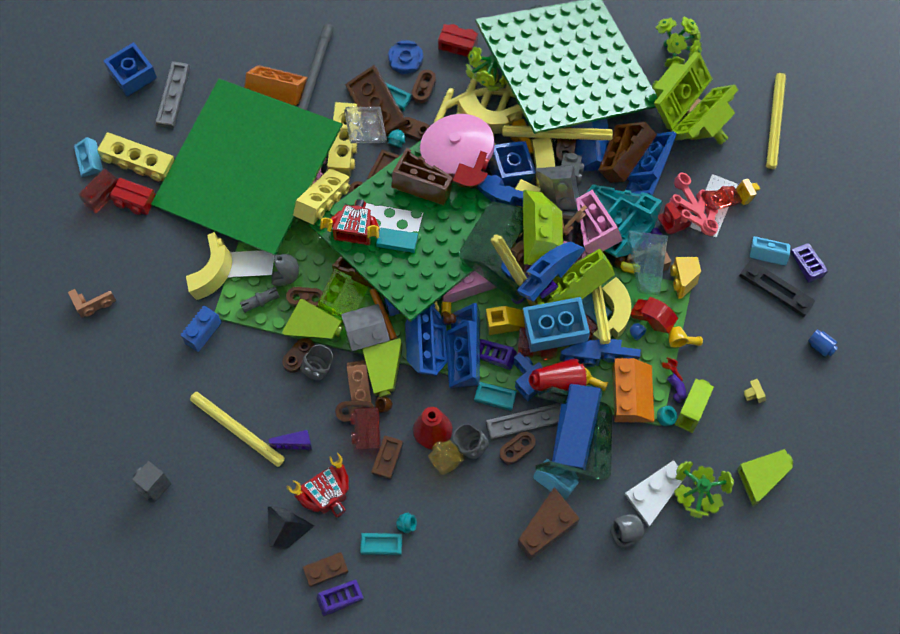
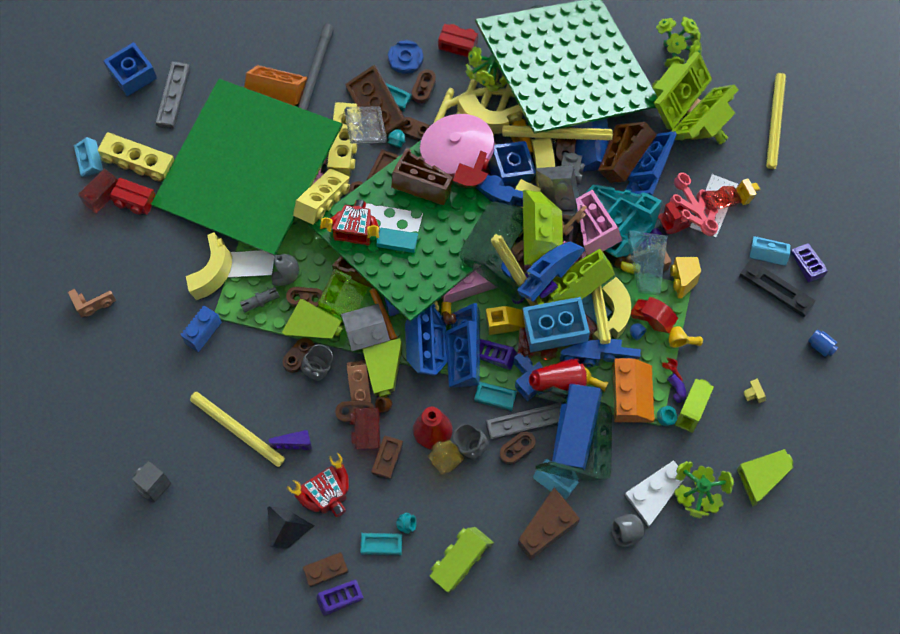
none -> lime wedge [430,527,494,592]

